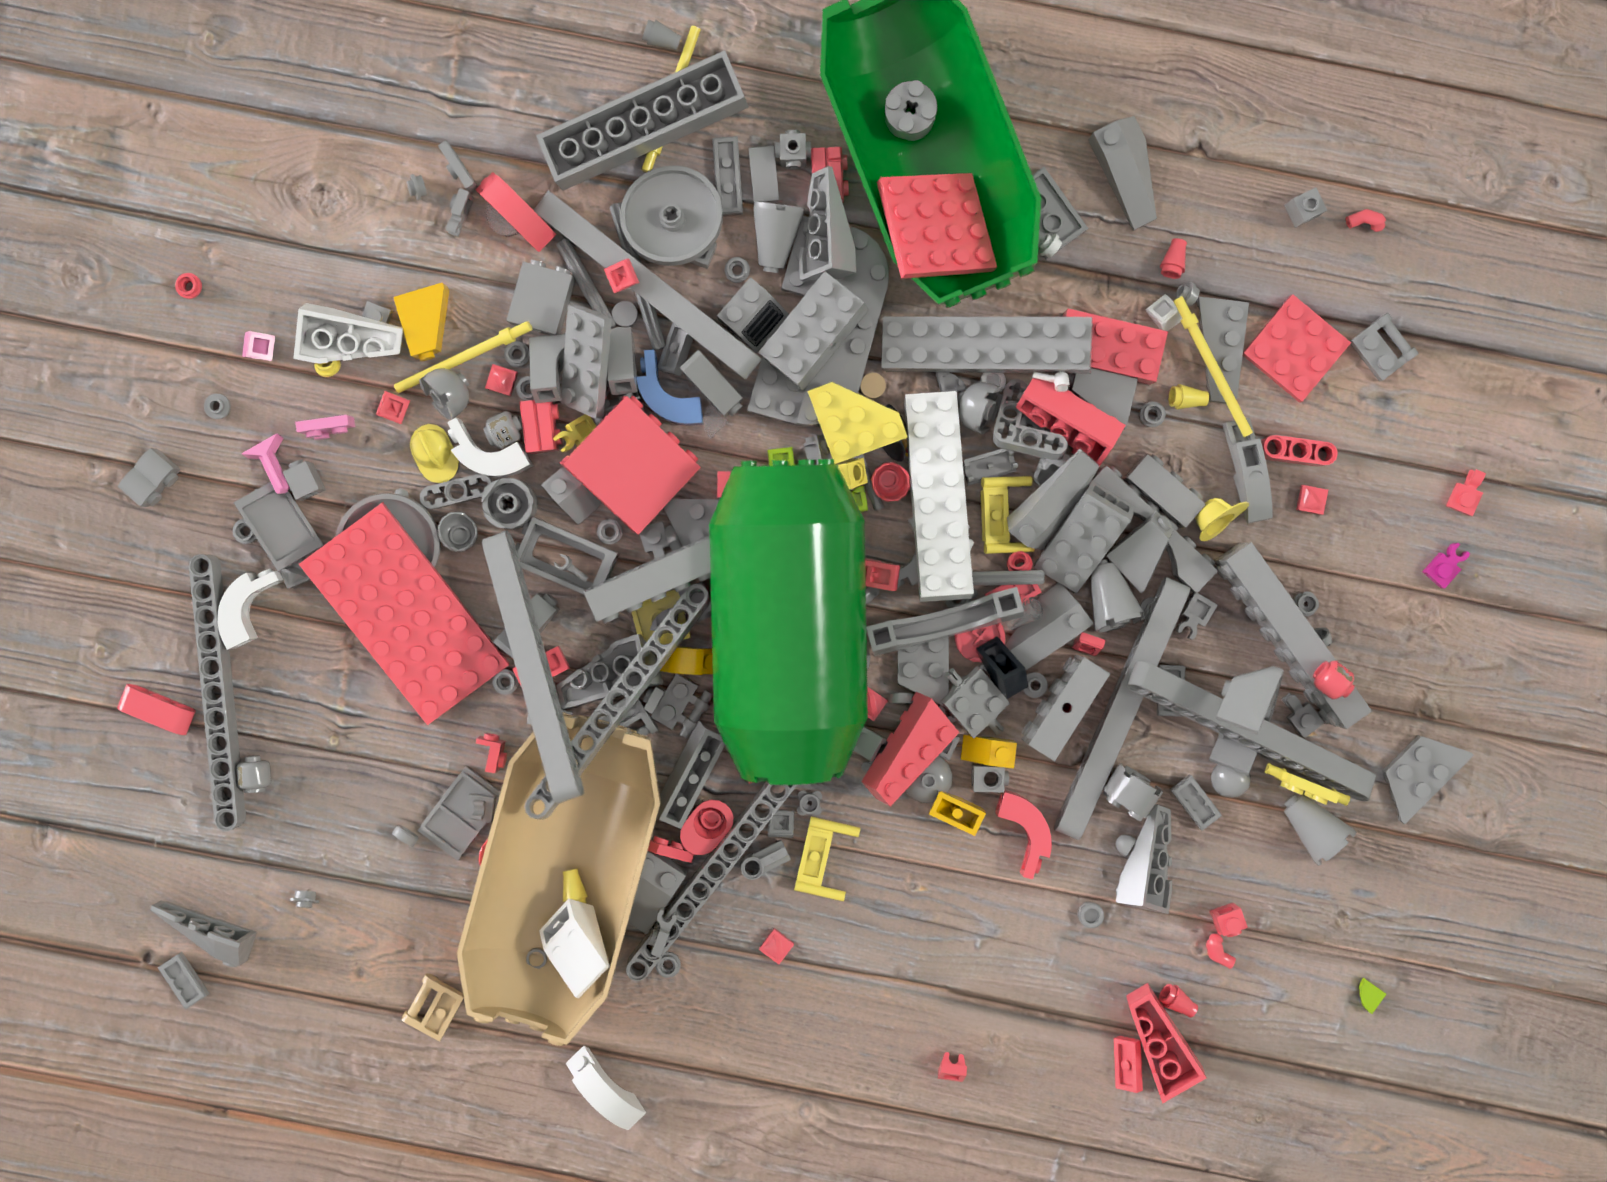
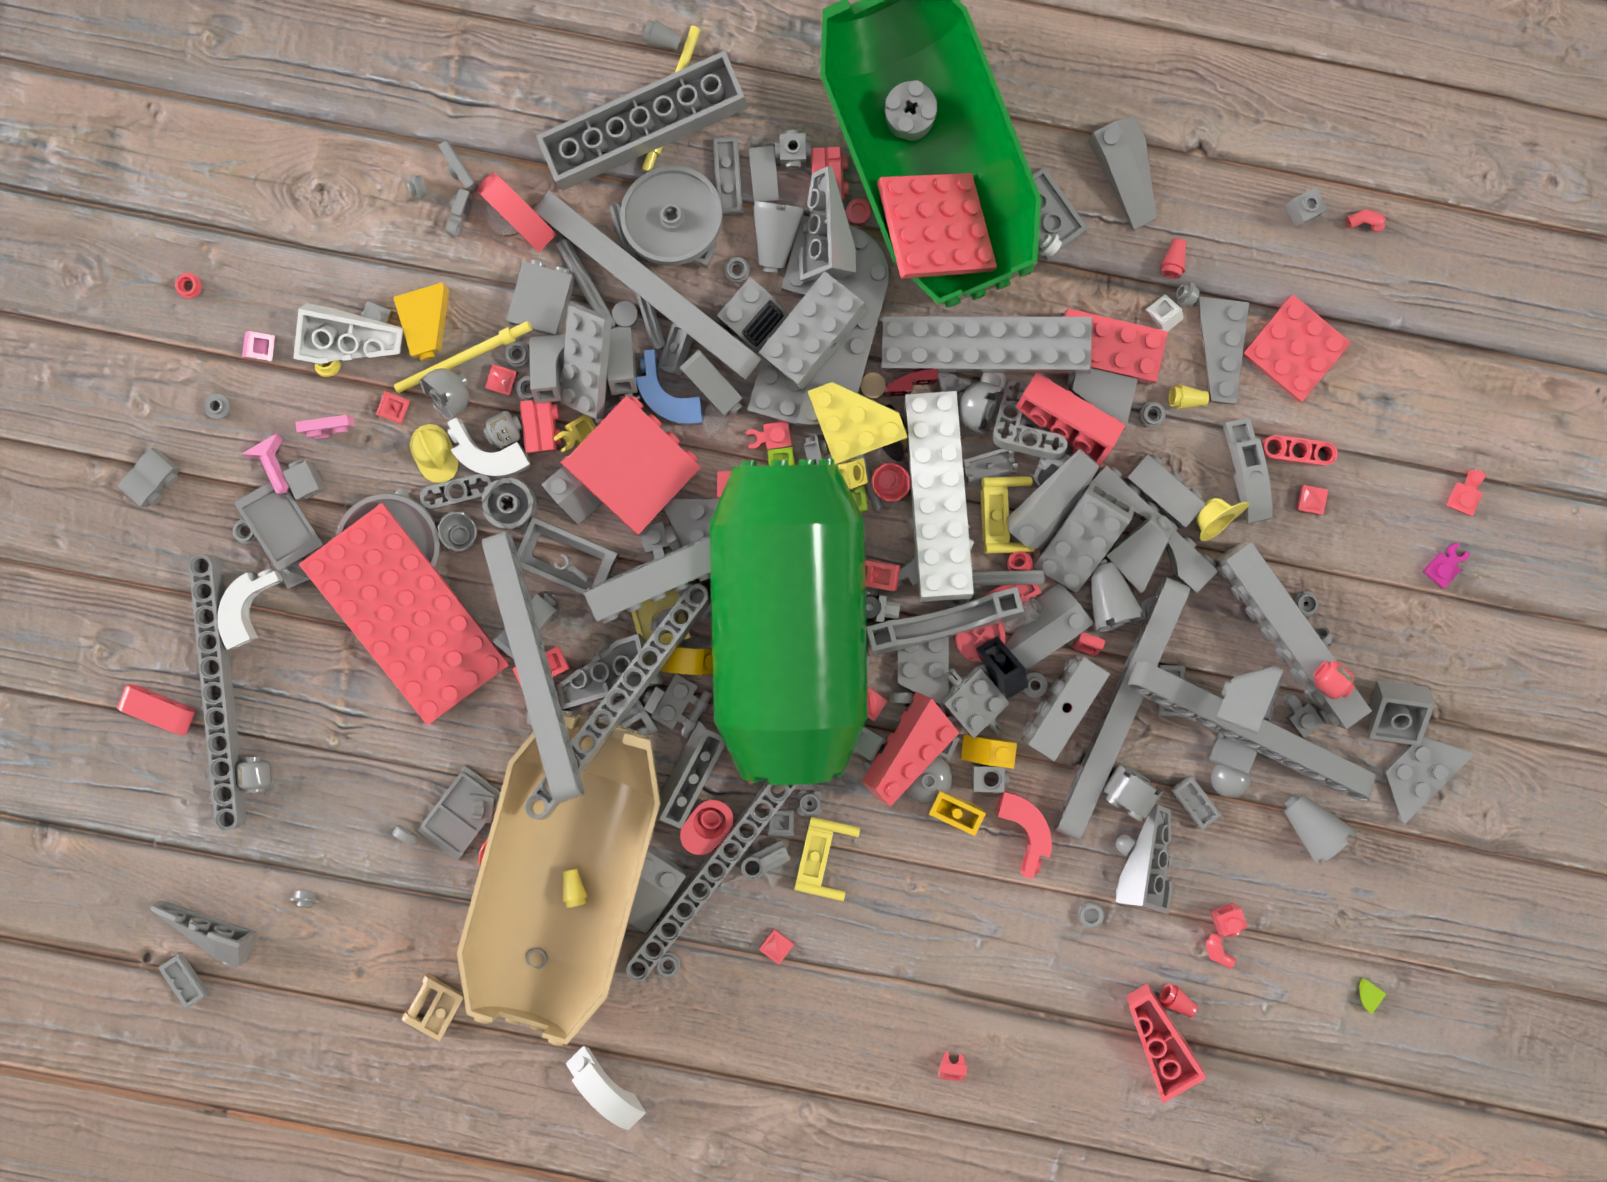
coral bracket [476,733,507,773] -> none
light grey plate [493,669,519,695] -> none
white slope [539,899,609,998] -> none
light grey plate [597,519,623,544] -> none
coral tile [604,259,639,293] -> none
coral plate [648,836,694,863] -> none
light grey plate [649,907,677,958] -> none
white hand [1032,372,1069,392] -> none
coral plate [1114,1036,1143,1093] -> none
light yellow bar [1173,296,1253,437] -> none
light grey plate [1176,593,1218,640] -> none
light yellow plate [1265,763,1350,806] -> none
light grey plate [1350,313,1419,382] -> none
none -> coral plate [746,421,792,450]
none -> coral tile [846,198,872,225]
none -> light grey hips [866,596,900,622]
none -> dark red slope [884,369,938,397]
none -> light grey slope [1368,680,1435,746]

